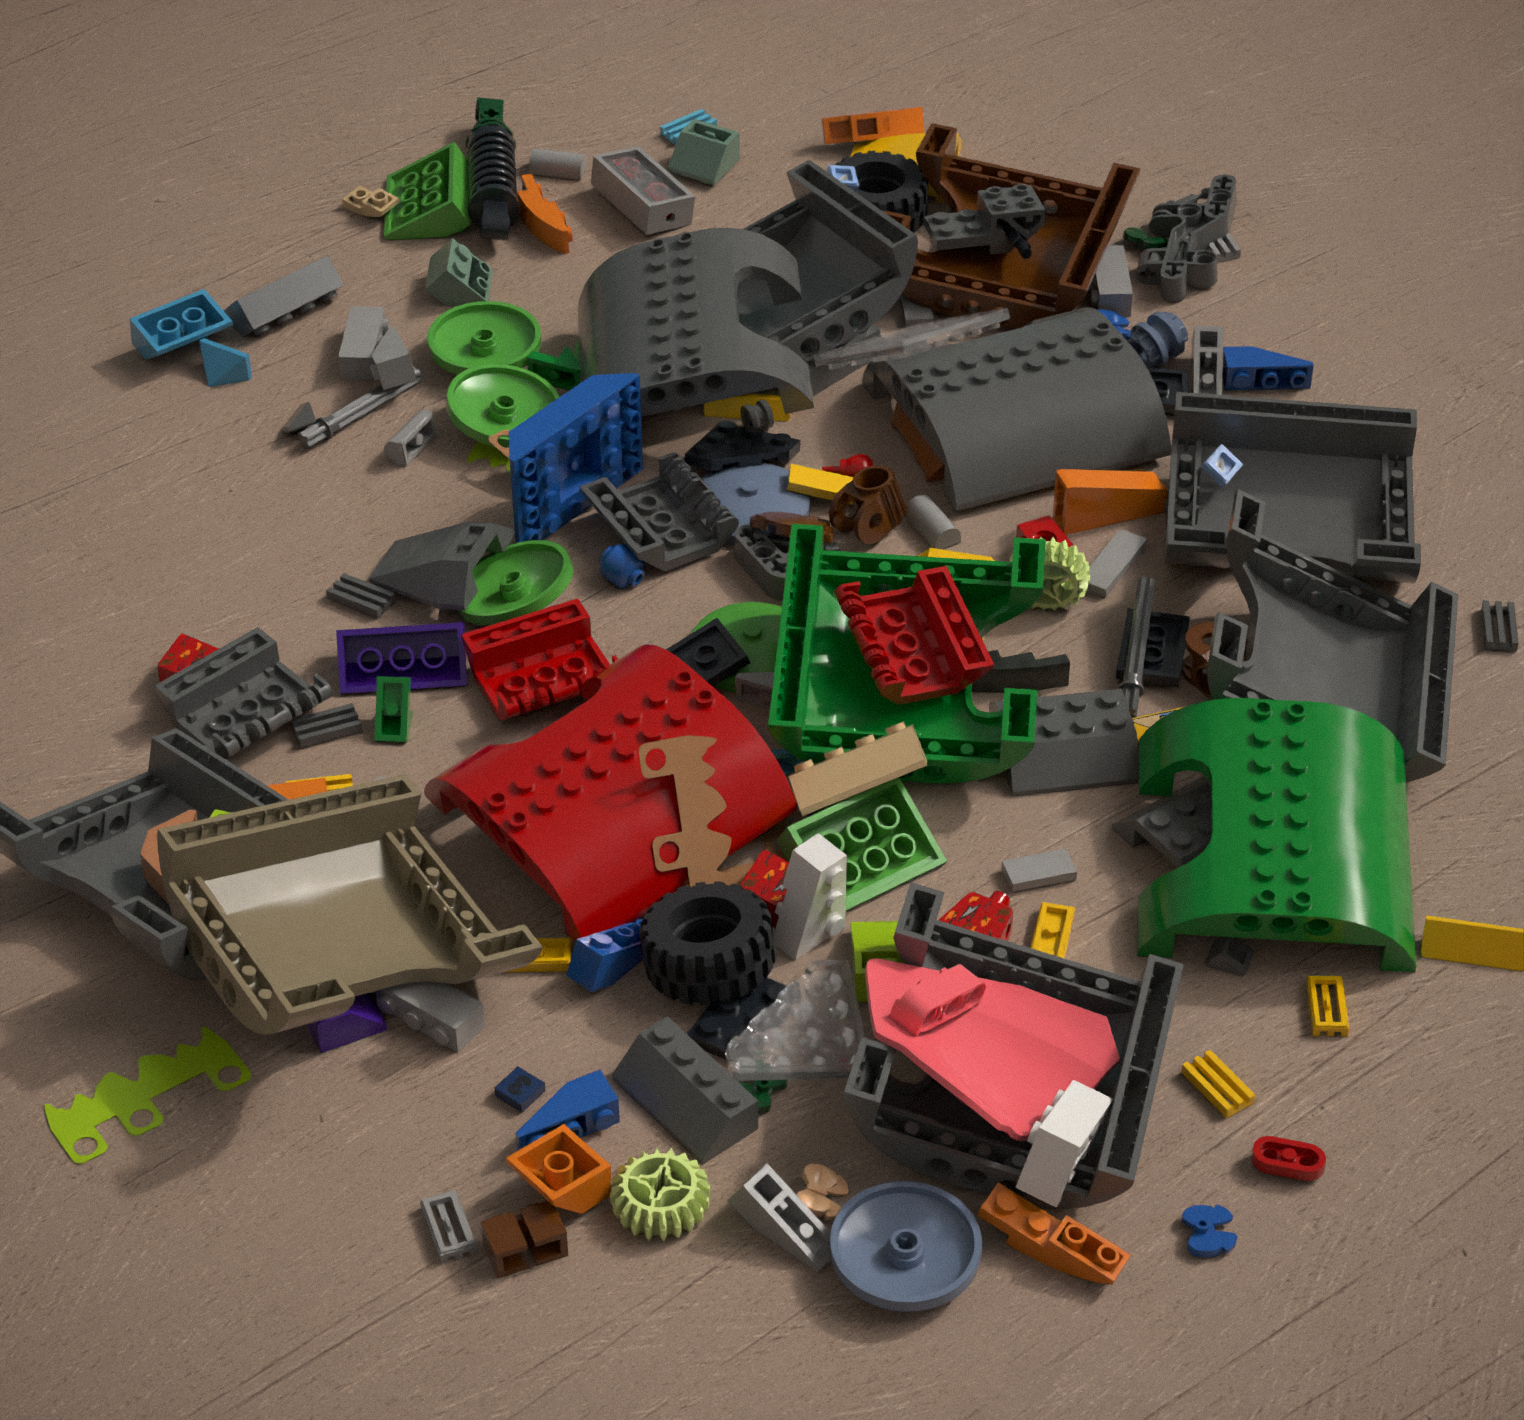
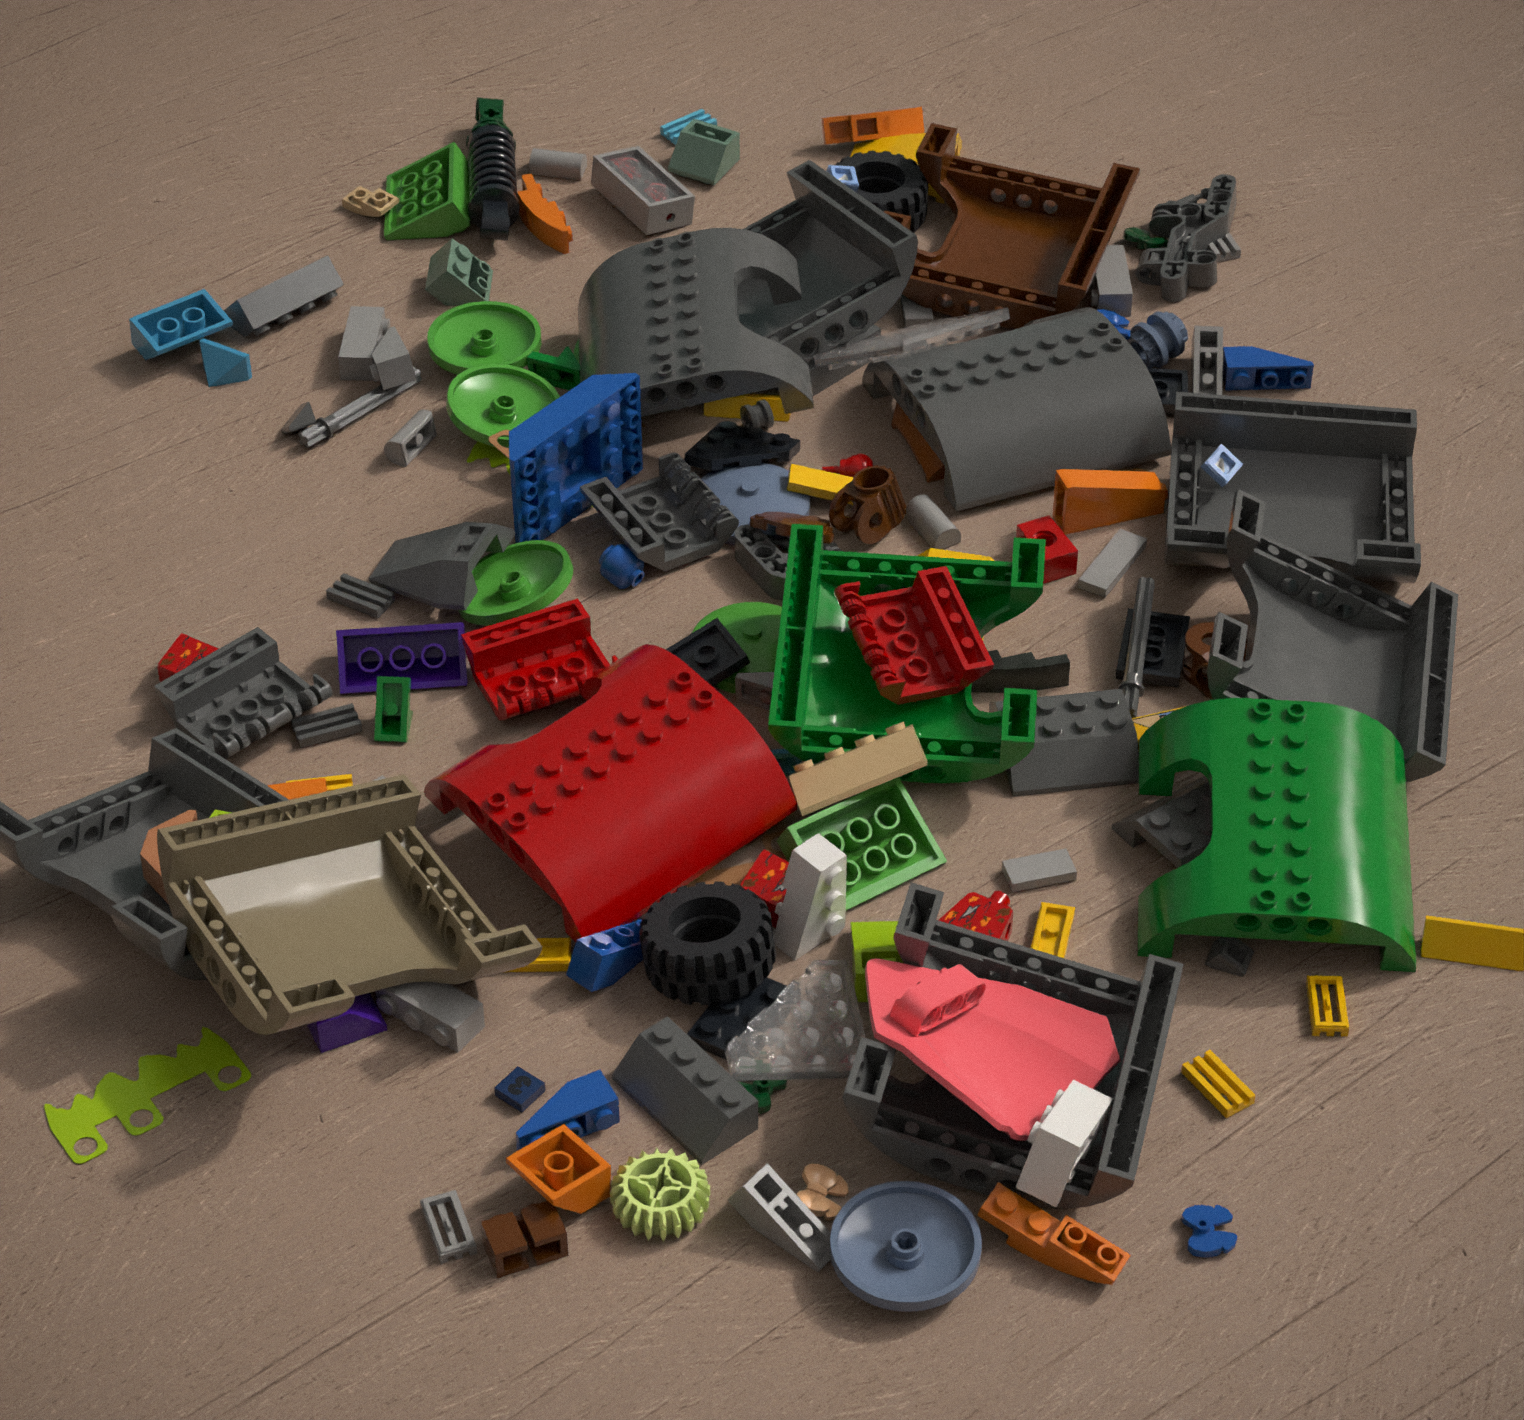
medium nougat piece [639,735,732,894] -> none
dark grey piece [924,184,1045,259] -> none
yellowish green gear [1009,537,1090,612] -> none
red plate [1251,1136,1326,1181] -> none
dark grey tile [1481,600,1519,651] -> none

